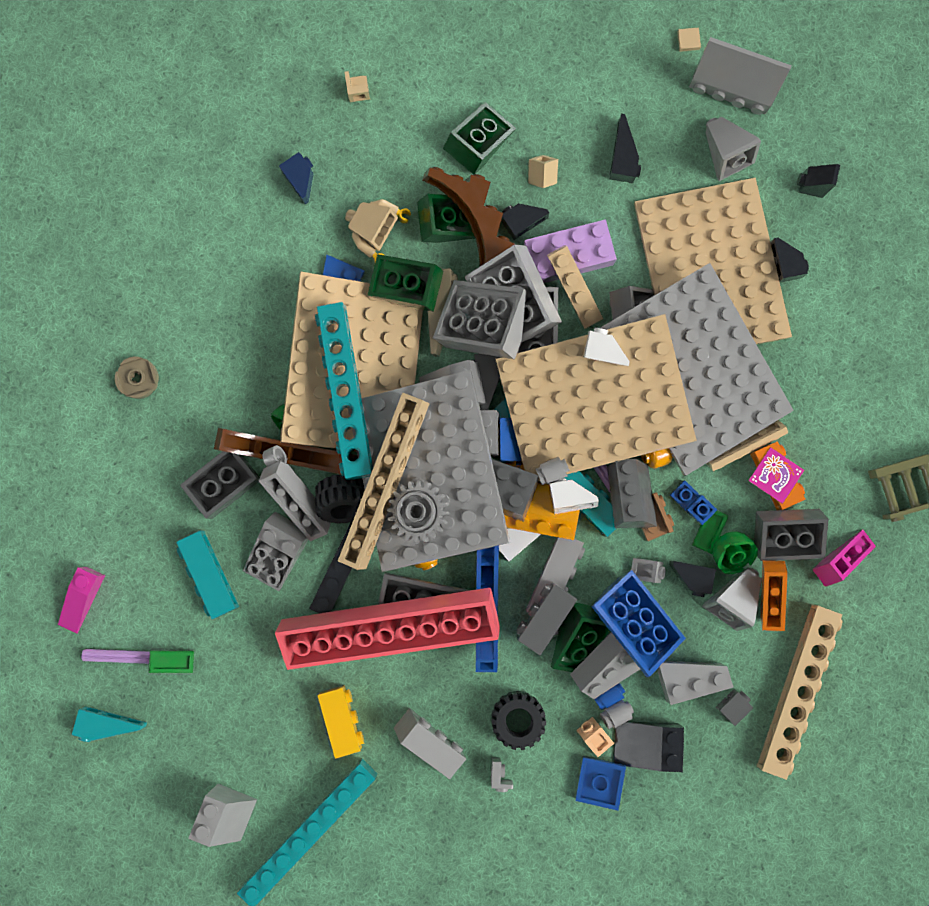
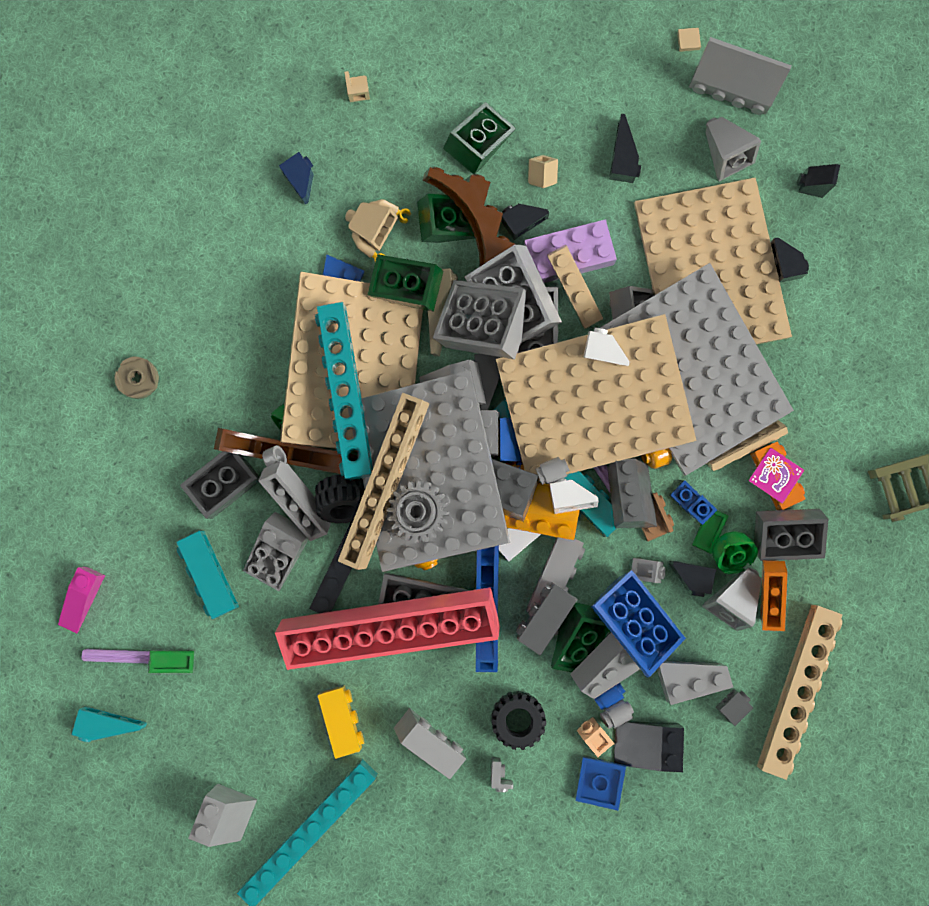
dark pink slope [812,530,876,587] -> none

